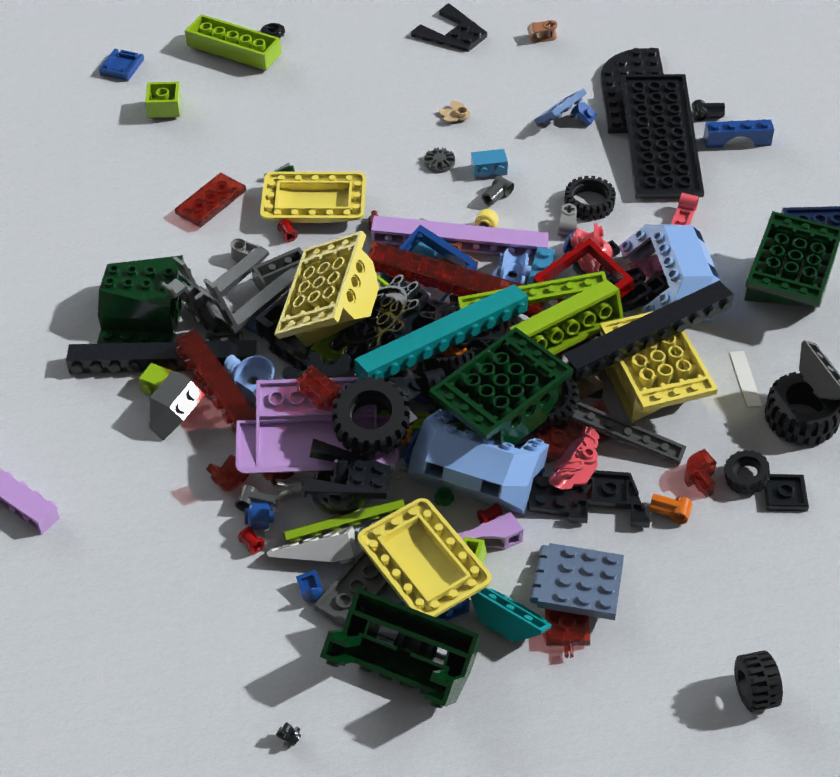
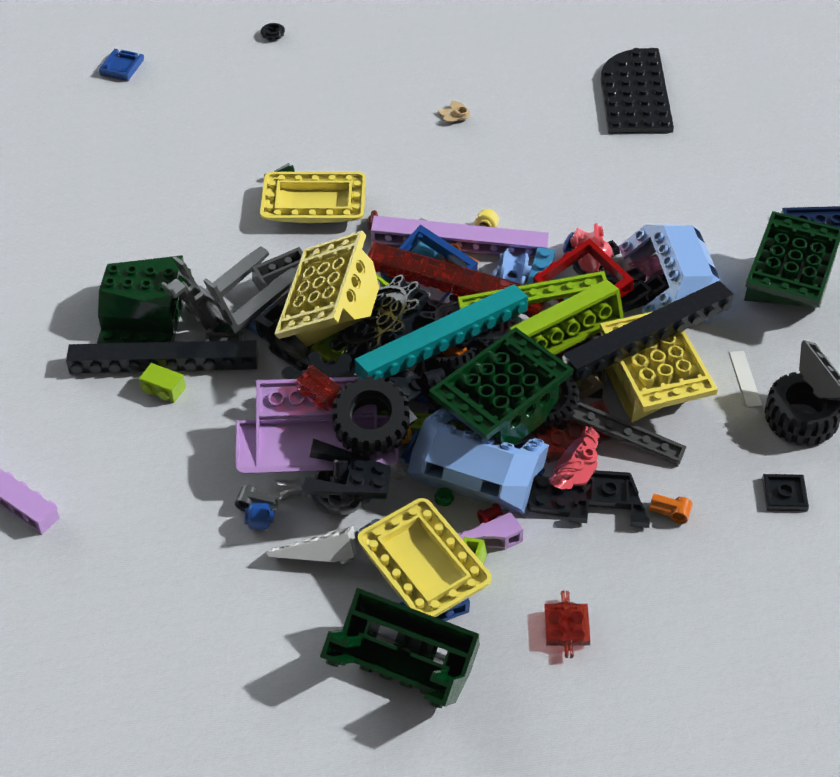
lime brick [145,81,182,118] -> none
dark grey wedge [148,371,207,440] -> none
clear red plate [175,172,246,228] -> none
clear red brick [175,329,294,486] -> none
lime brick [185,14,282,70] -> none
clear red brick [206,454,250,492] -> none
light blue piece [223,355,275,405] -> none
light grey piece [230,238,260,262] -> none
red bush [238,527,265,554] -> none
black plate [276,722,301,747] -> none
red bush [277,219,298,242] -> none
lime plate [282,499,405,543] -> none
blue plate [296,570,324,603] -> none
dark grey plate [314,550,389,627] -> none
black wing [411,3,487,52] -> none
dark grey wheel [424,147,455,172] -> none
teal wedge [470,587,552,642] -> none
dark azure brick [471,149,508,178] -> none
dark grey piece [482,176,514,206] -> none
nougat piece [527,20,557,43] -> none
sand blue hinge [530,543,624,620] -> none
medium blue plate [534,88,587,125] -> none
light grey piece [558,203,577,235] -> none
black tyre [564,176,616,221] -> none
blue plate [570,102,597,127] -> none
black plate [620,74,704,198] -> none
coral plate [671,193,699,225] -> none
clear red brick [684,449,717,498] -> none
black piece [691,99,725,121] -> none
blue arch [703,119,774,148] -> none
black tyre [724,450,770,495] -> none
black tyre [734,650,783,712] -> none

